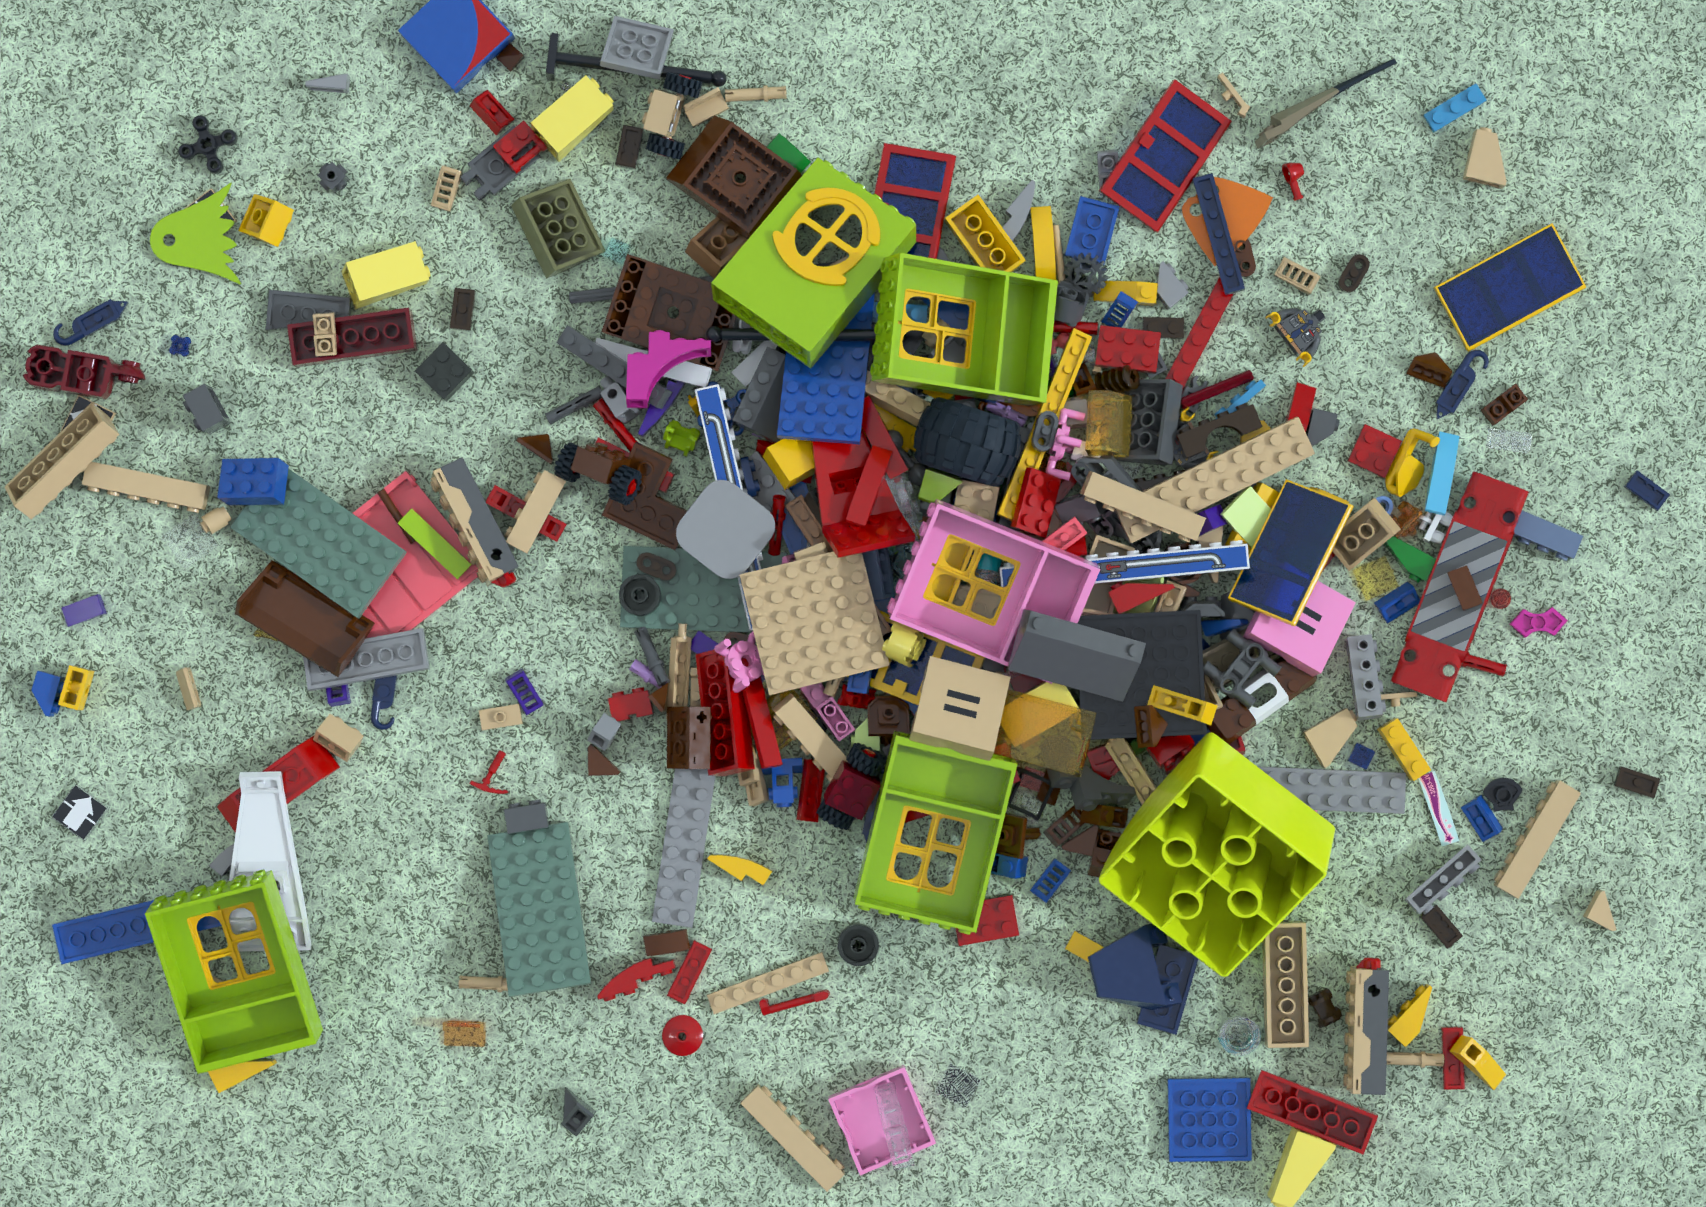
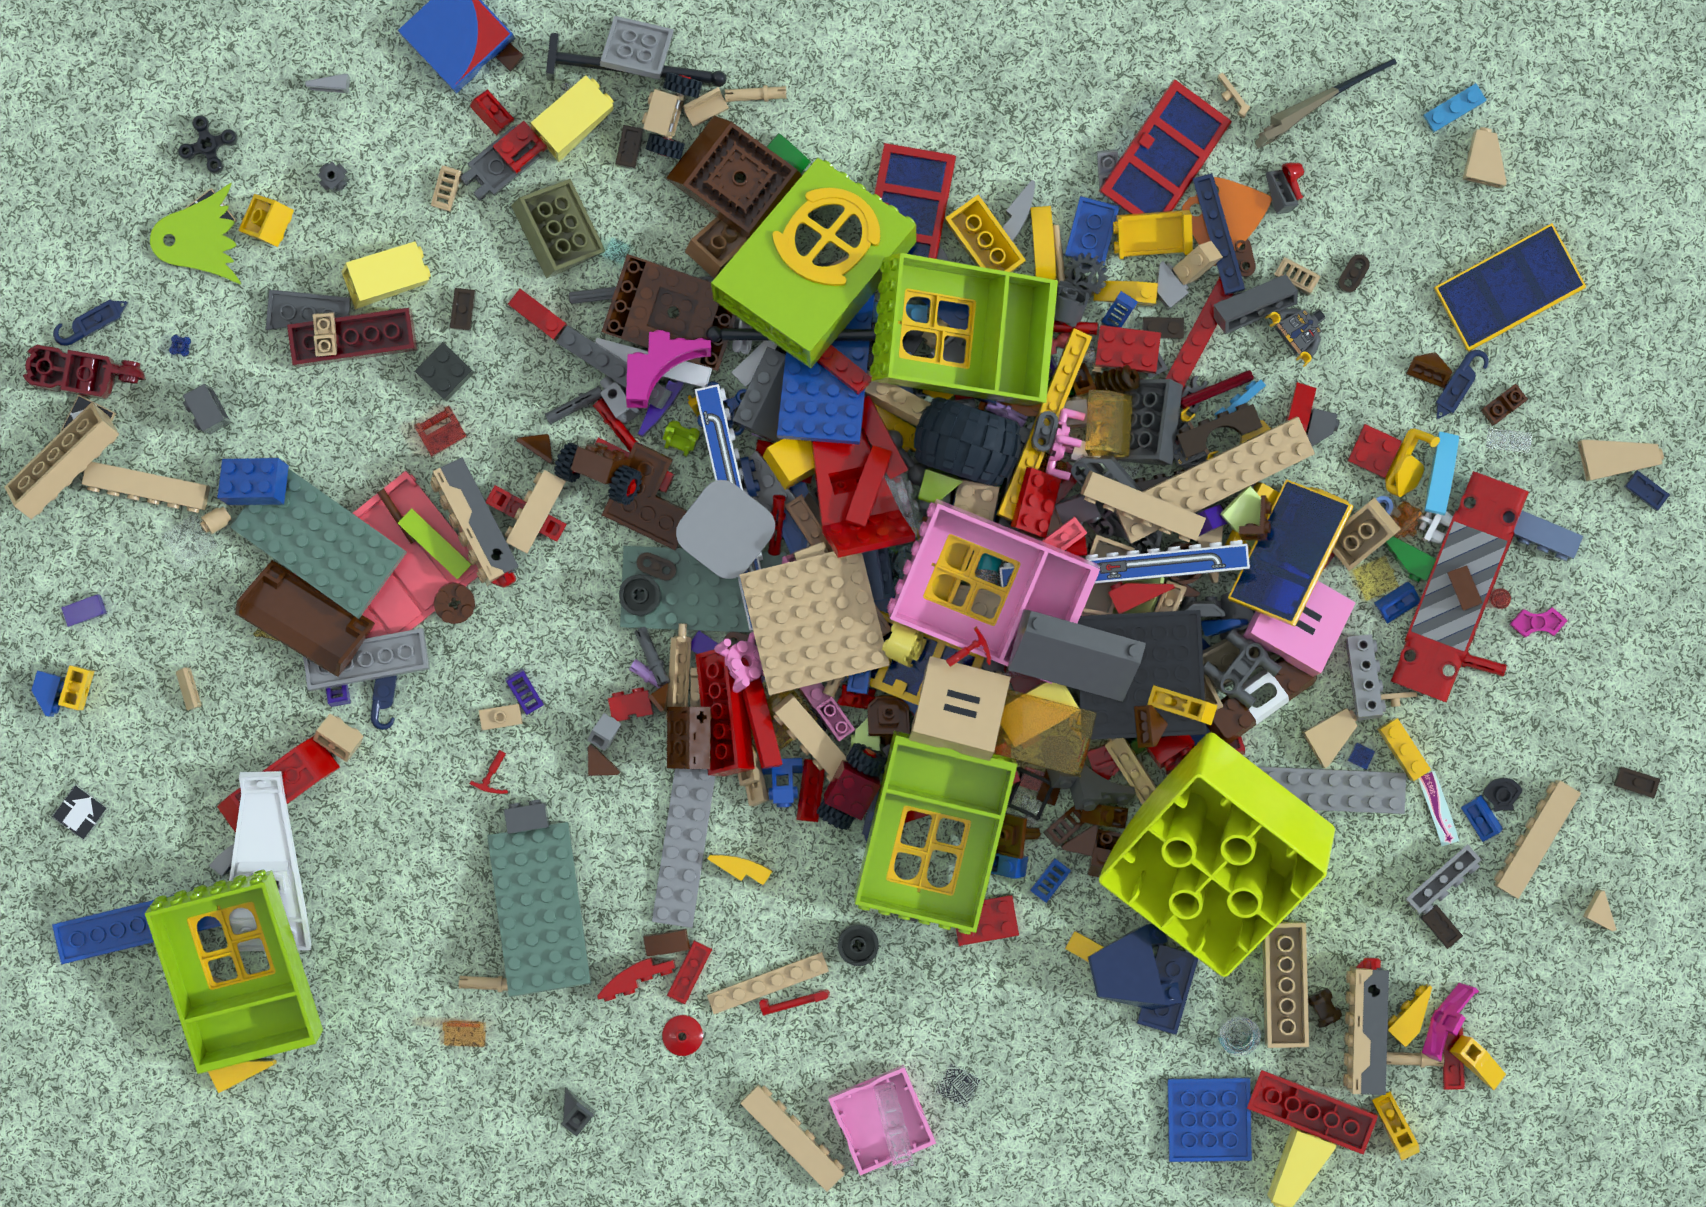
none -> clear red plate [414,405,467,457]
none -> reddish brown plate [434,582,475,624]
none -> red slope [508,289,567,342]
none -> red plate [817,345,872,395]
none -> red piece [946,626,991,667]
none -> yellow panel [1113,210,1193,259]
none -> tan brick [1172,241,1223,285]
none -> dark grey brick [1213,274,1298,334]
none -> reddish brown bracket [1239,495,1272,540]
none -> dark grey slope [1266,170,1299,214]
none -> yellow slope [1372,1092,1420,1161]
none -> dark pink plate [1422,982,1479,1062]
none -> tan slope [1577,440,1664,482]

